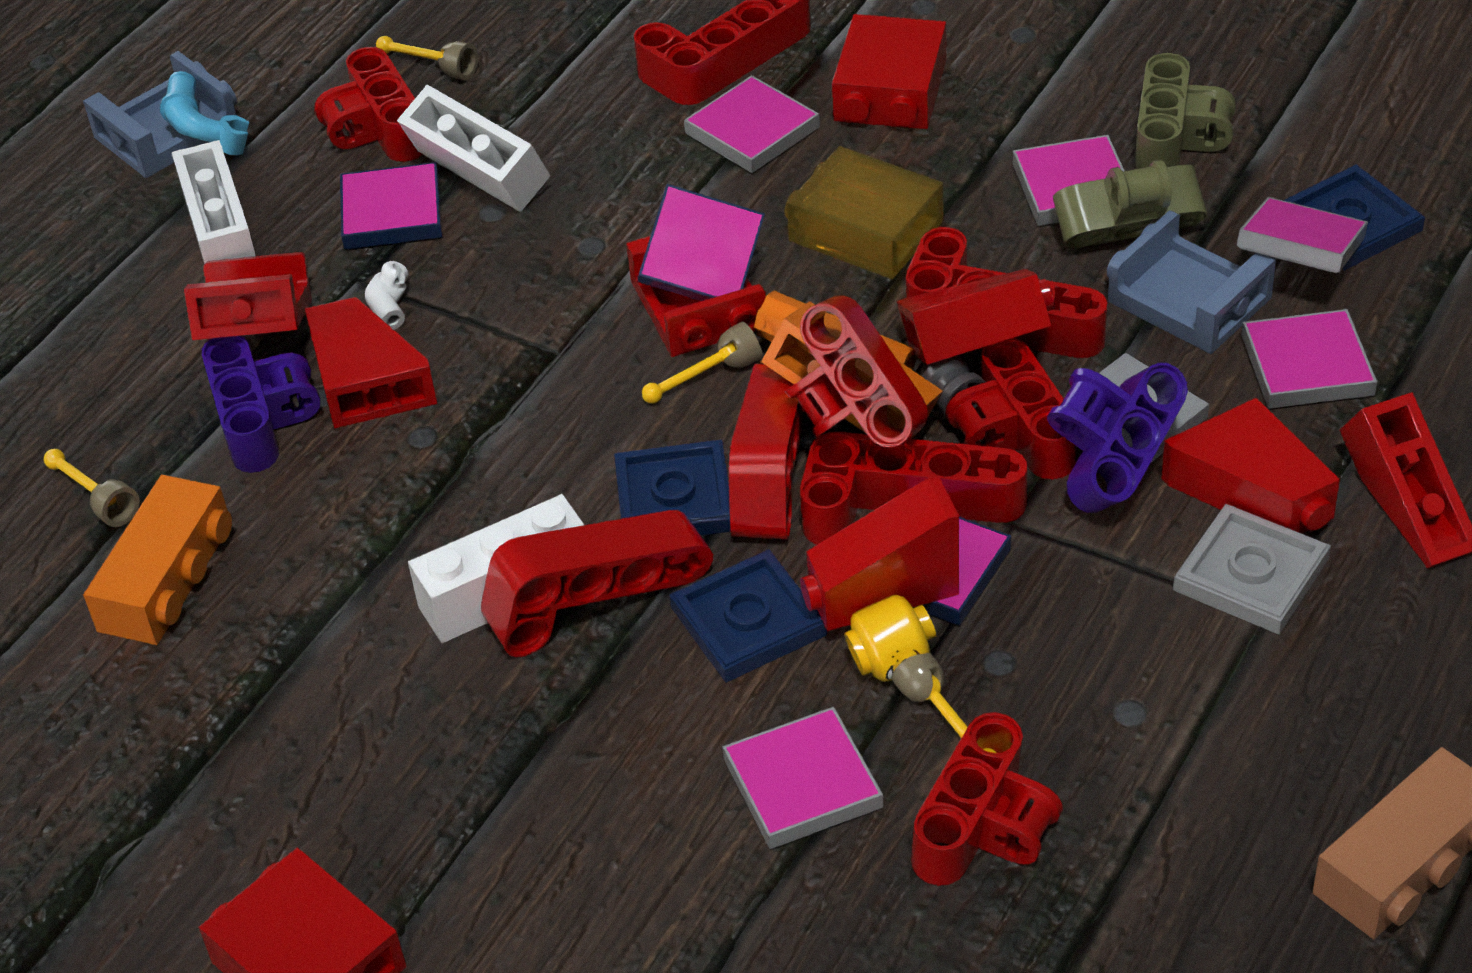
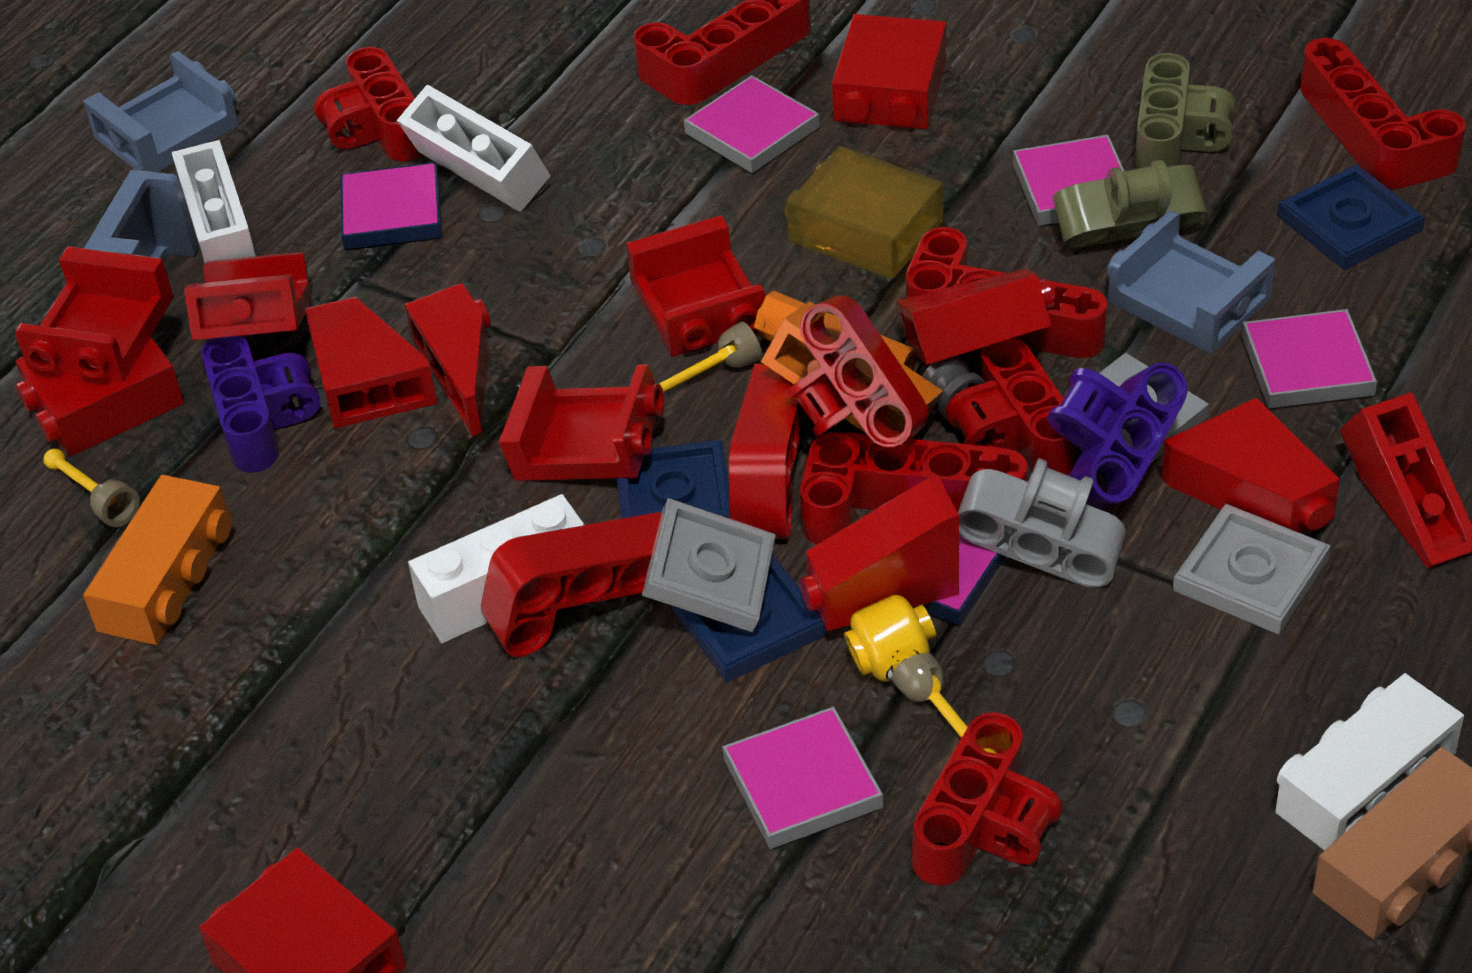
medium azure piece [160,71,249,155] -> none
white arm [365,261,409,330] -> none
dark tan hinge [376,36,478,80] -> none
dark pink tile [637,184,765,301] -> none
tile [1237,197,1368,273] -> none
none -> red panel [15,246,174,382]
none -> red brick [15,337,184,457]
none -> sand blue panel [84,170,198,329]
none -> red slope [405,283,491,436]
none -> red panel [499,364,665,481]
none -> light grey tile [642,498,775,632]
none -> light grey piece [958,458,1126,587]
none -> white brick [1275,673,1464,850]
none -> red beam [1300,38,1466,189]

